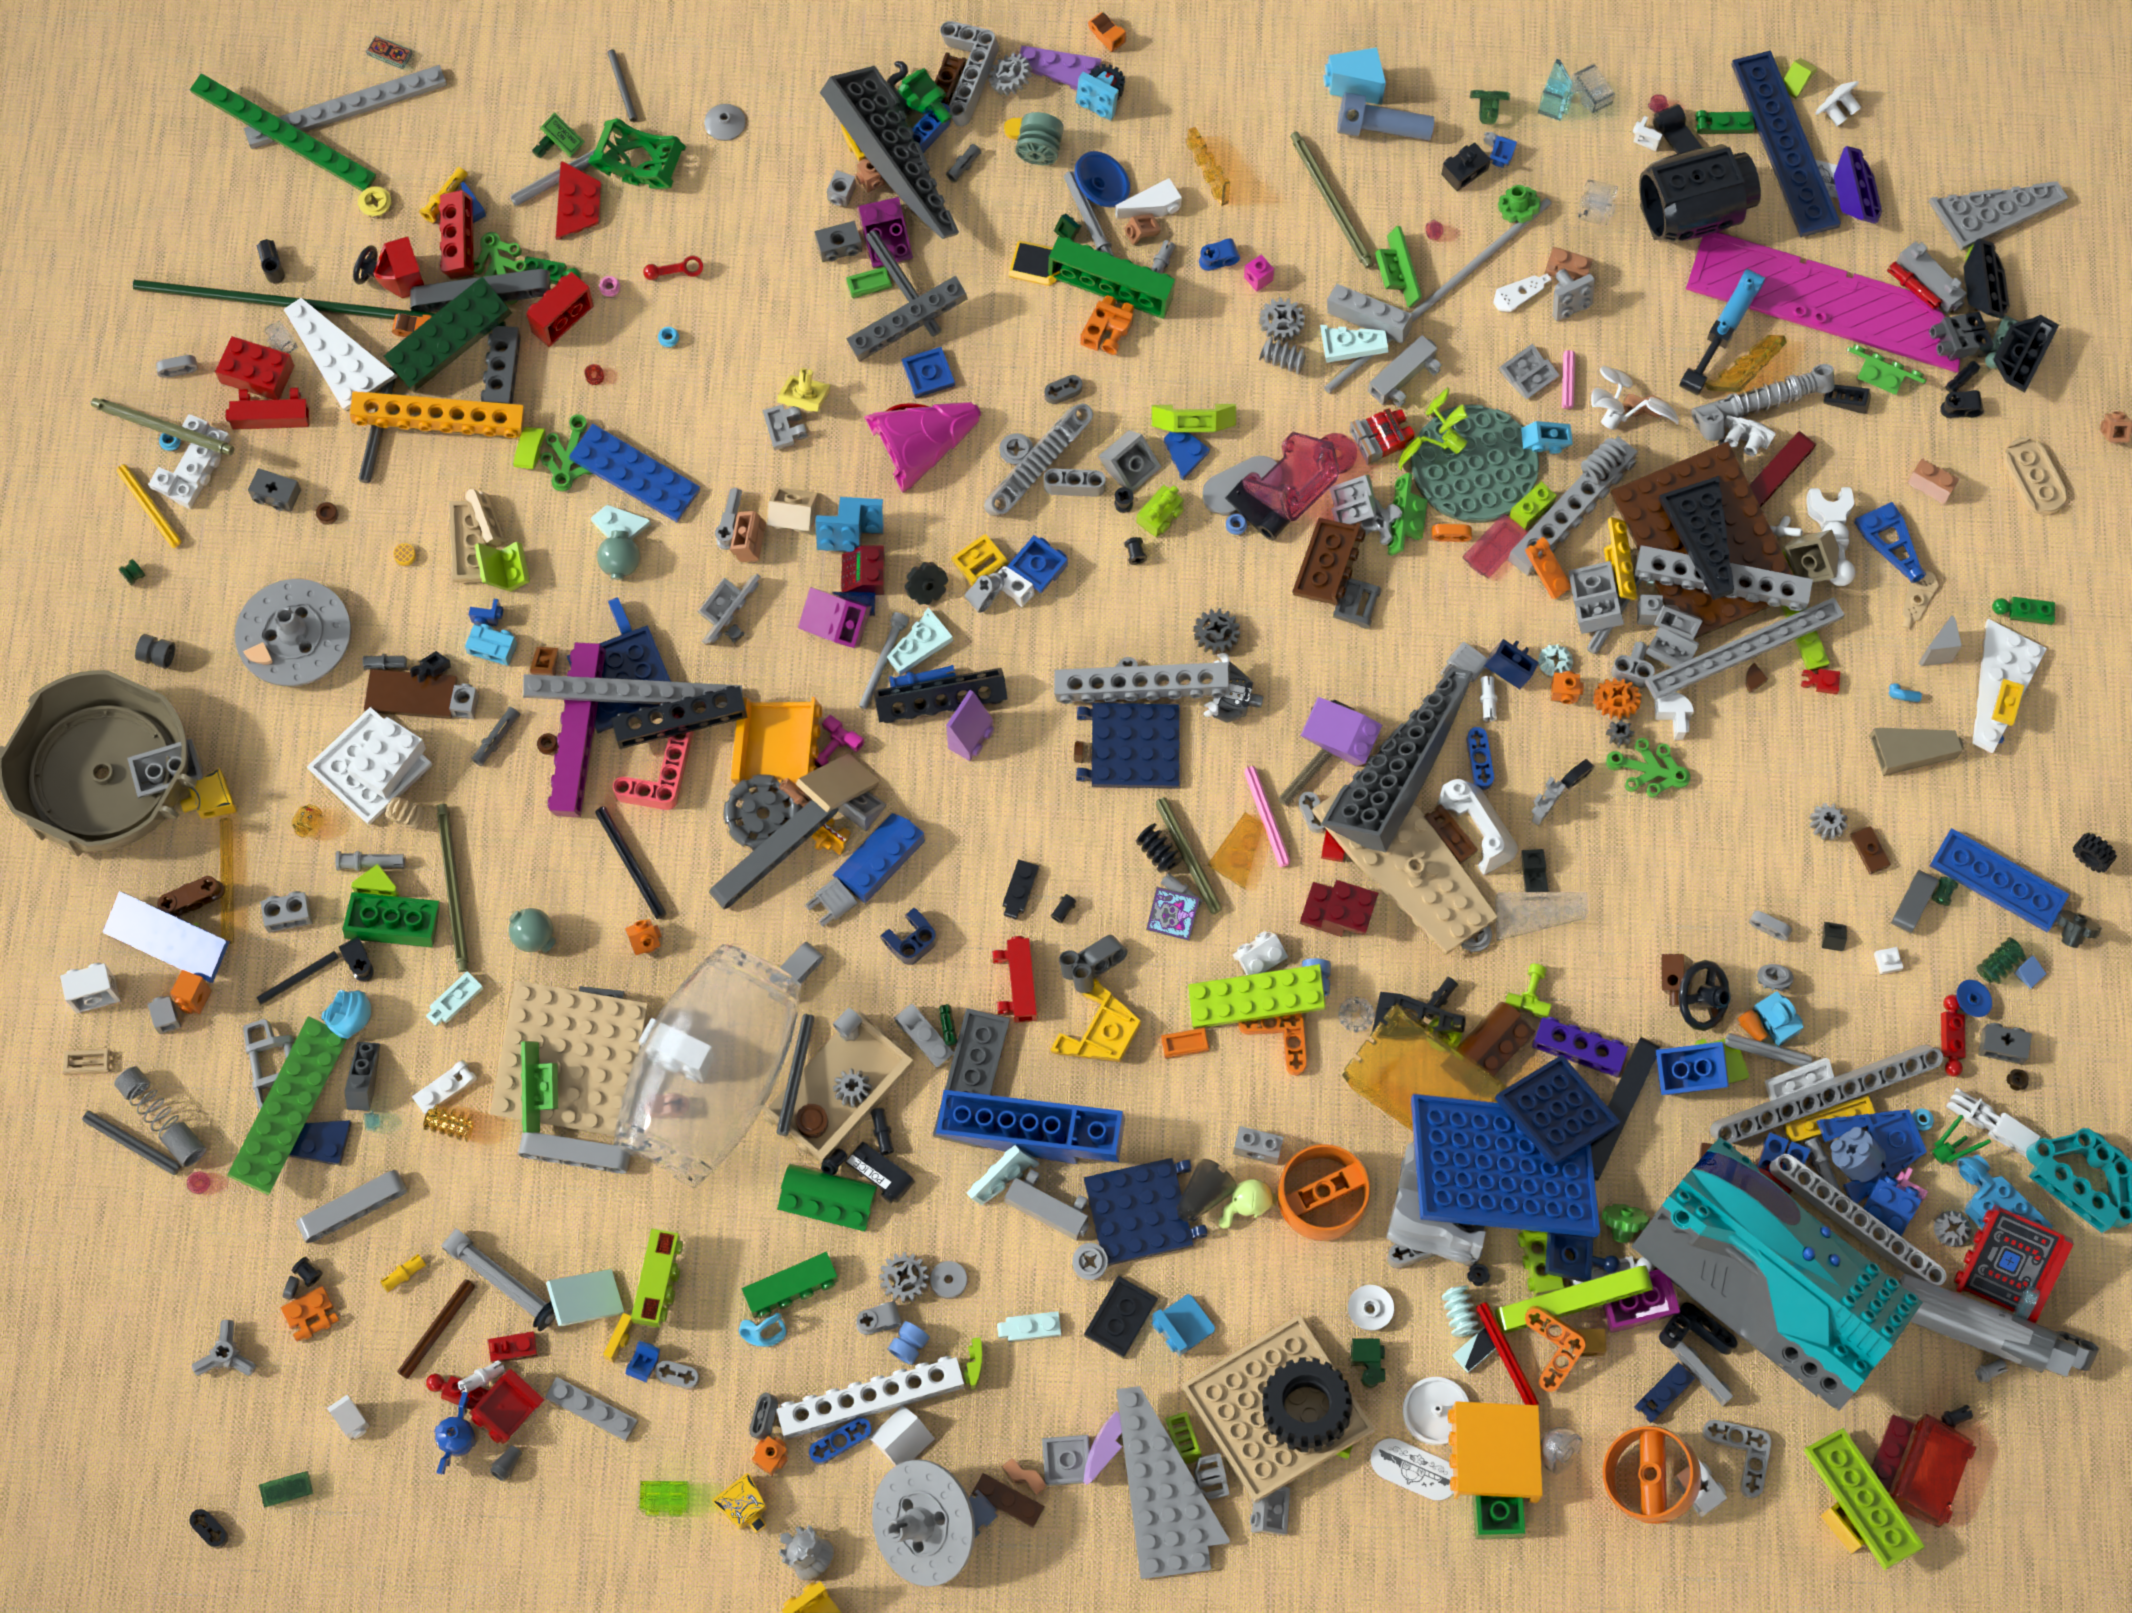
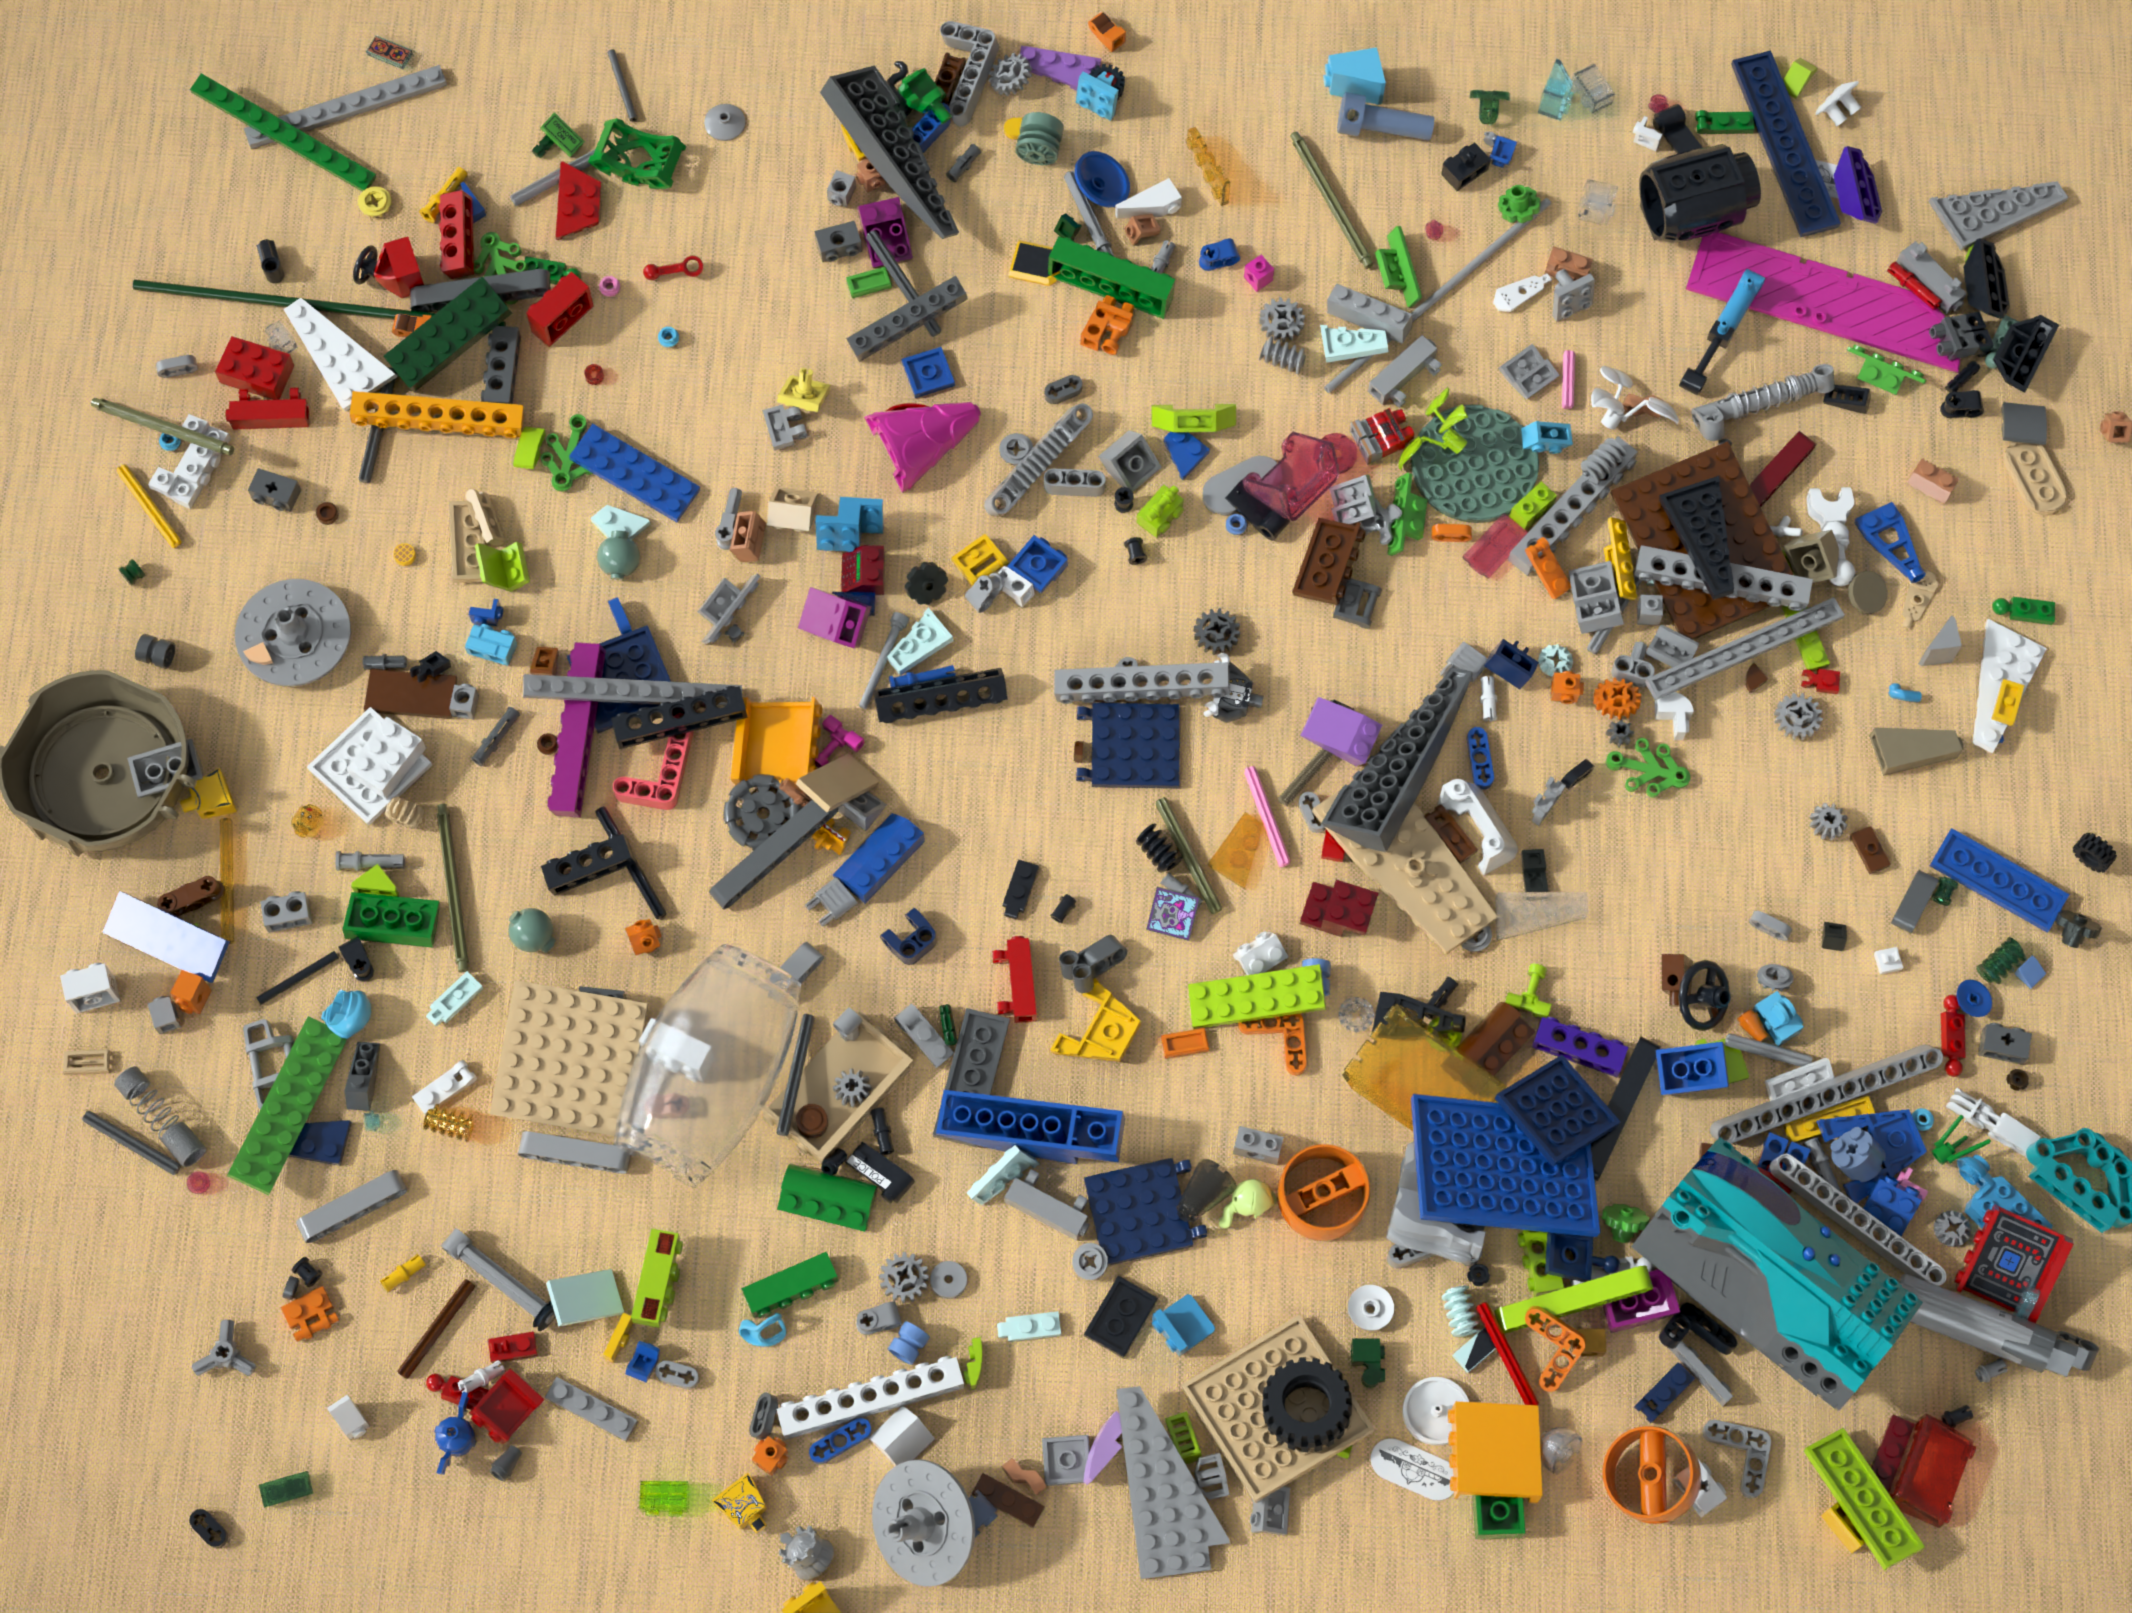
bright green bracket [521,1041,558,1133] -> none
medium lavender slope [946,690,994,761] -> none
light grey slope [1654,605,1702,640] -> none
clear yellow wing [1705,335,1787,393] -> none
white connector [1724,415,1776,456] -> none
none -> black brick [541,834,636,896]
none -> light grey gear [1774,693,1823,740]
none -> dark tan tile [1848,571,1887,614]
none -> dark grey slope [2001,402,2047,445]

